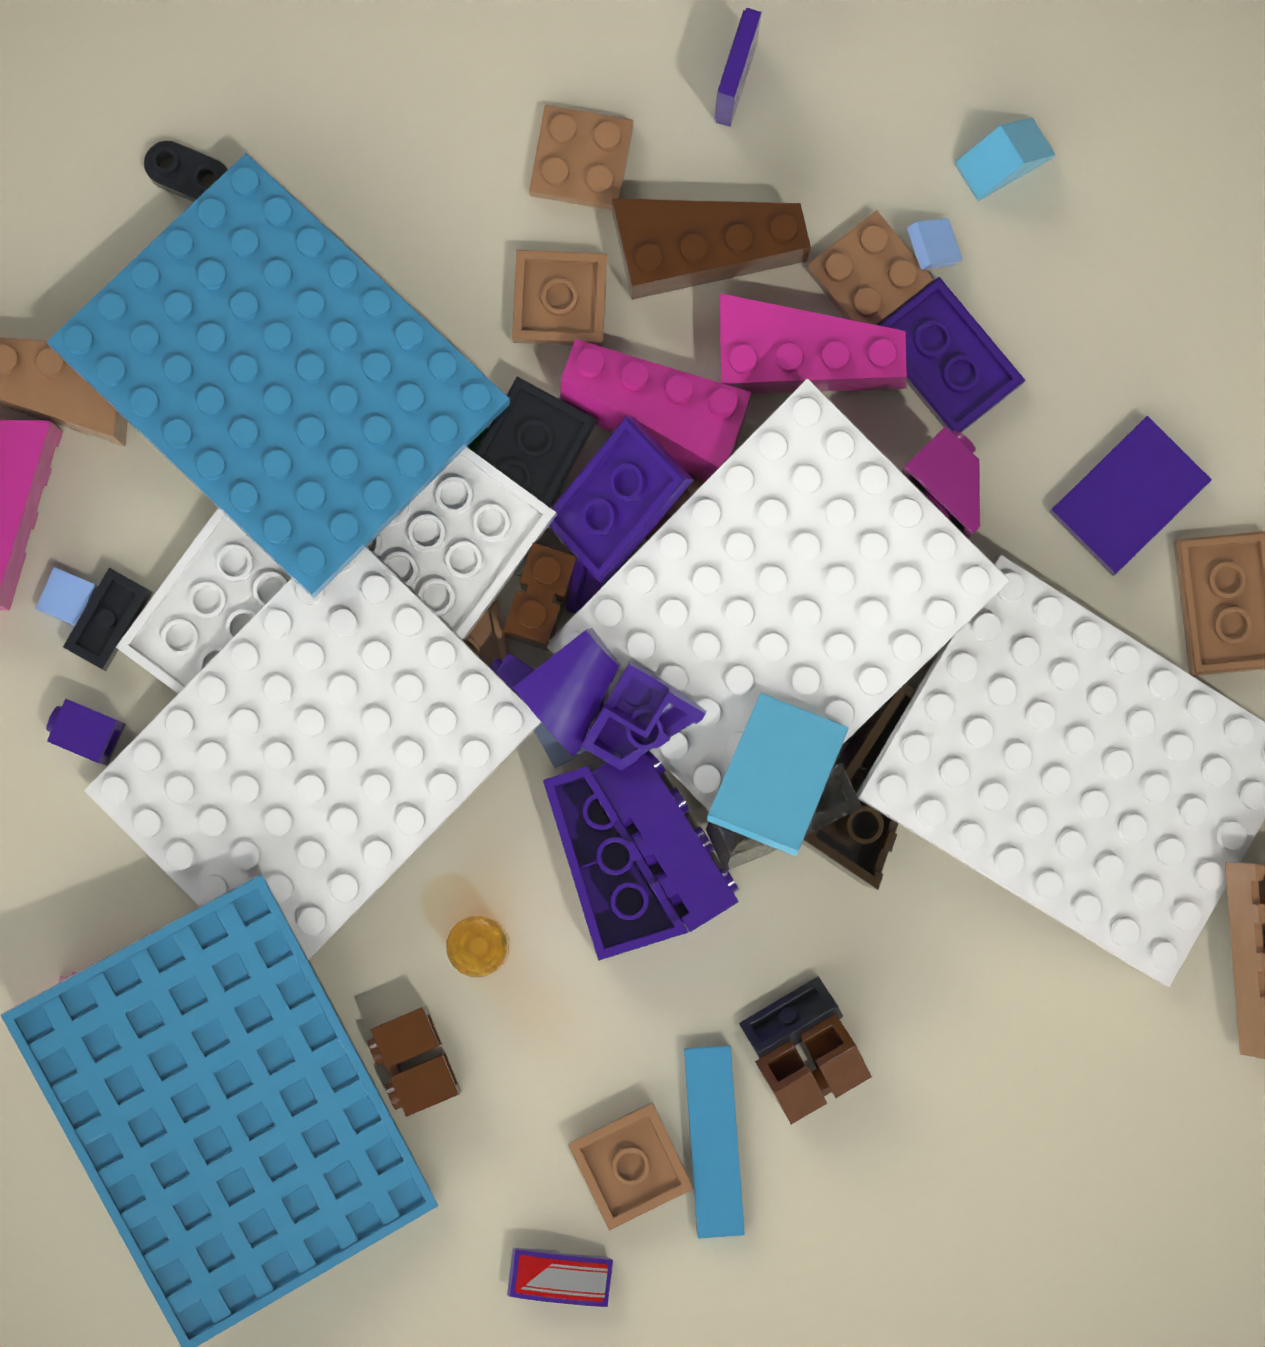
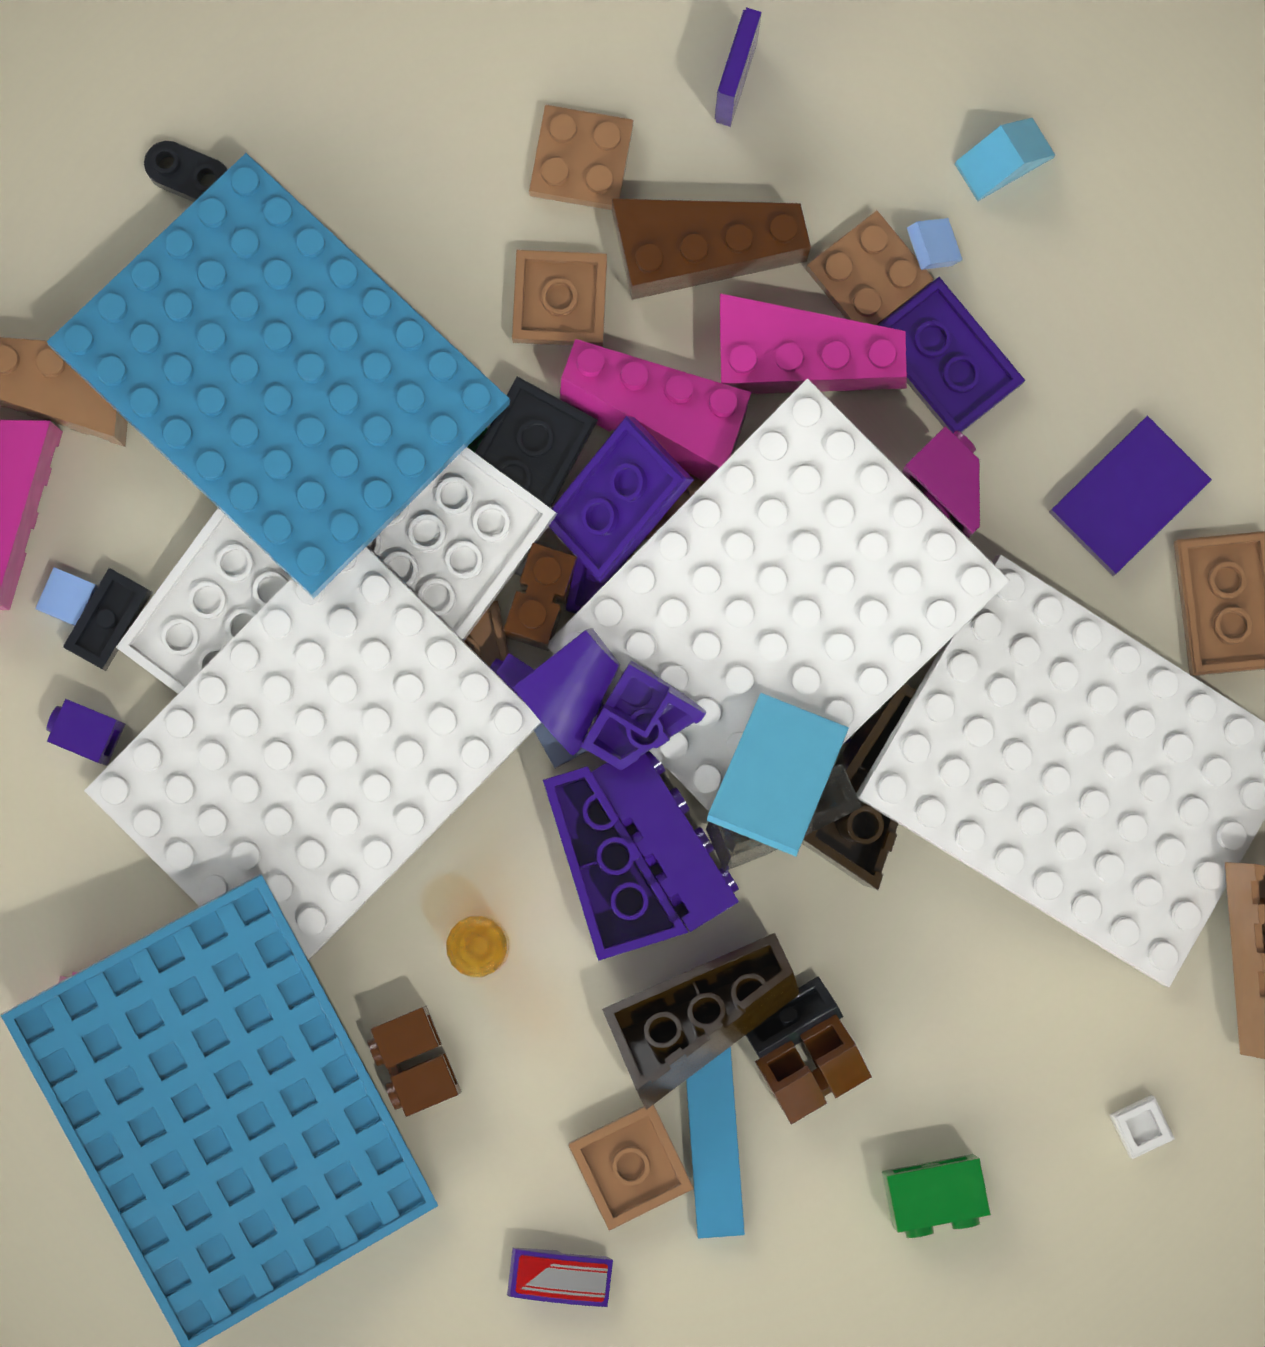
none -> dark brown wedge [602,933,800,1110]
none -> green brick [882,1154,991,1238]
none -> white tile [1110,1095,1175,1159]

